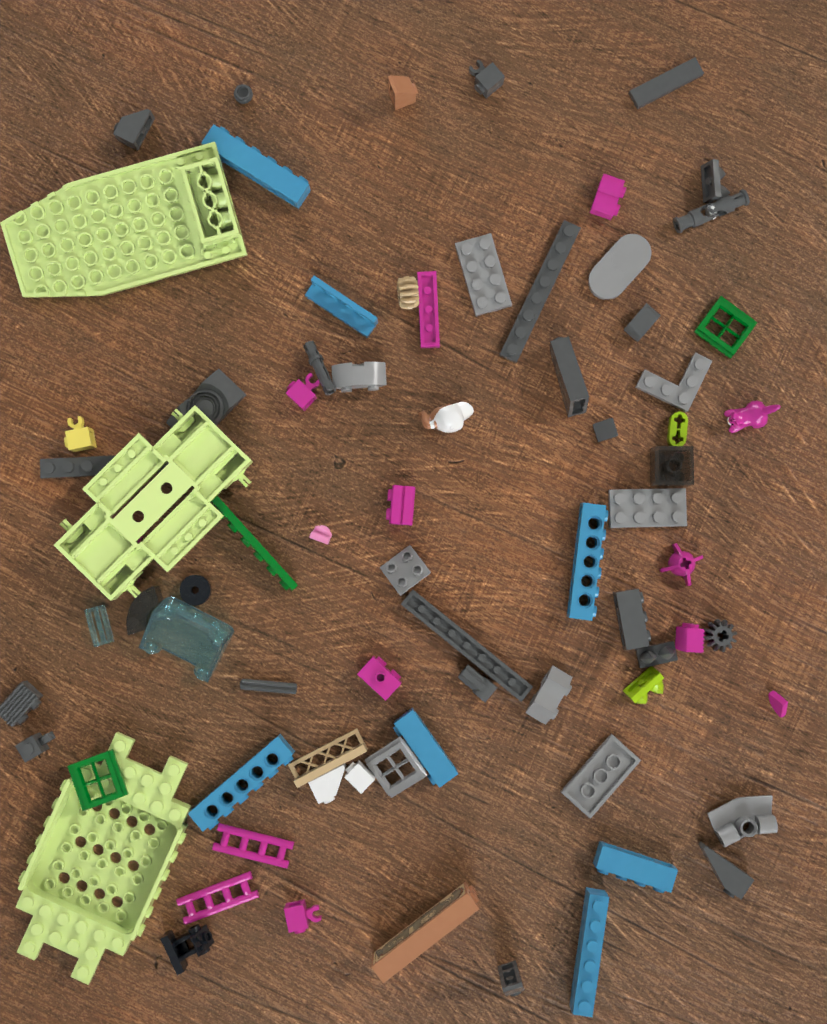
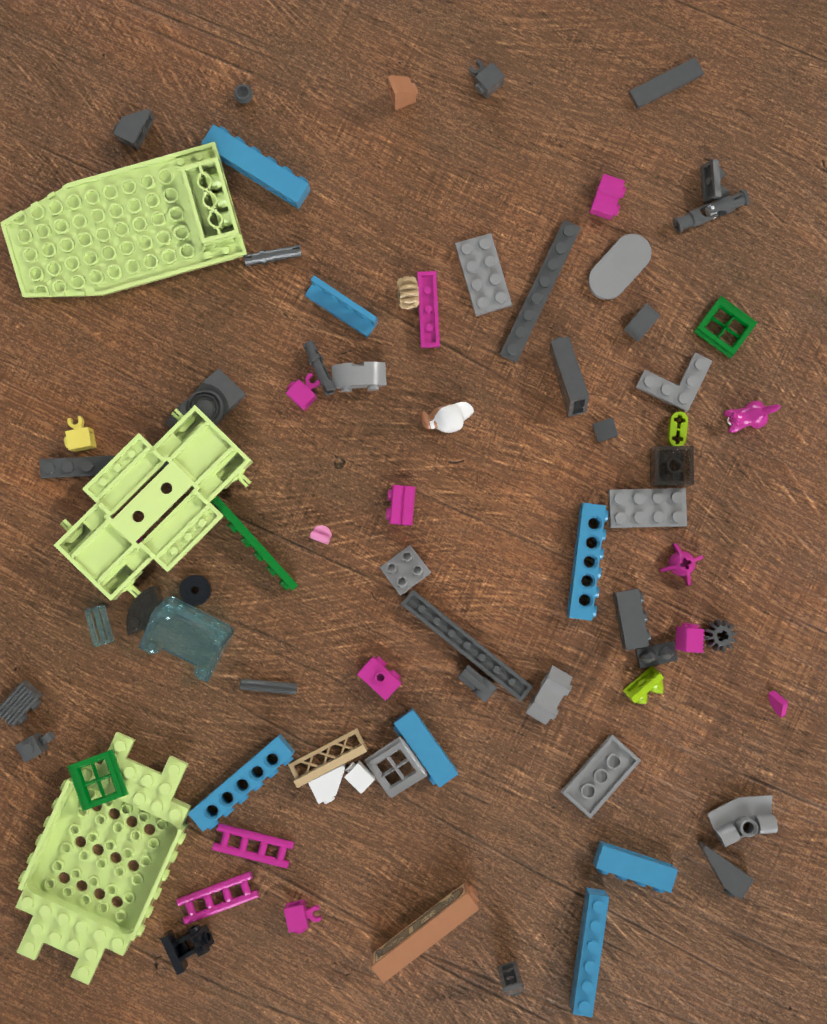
none -> dark grey pin [244,244,302,267]

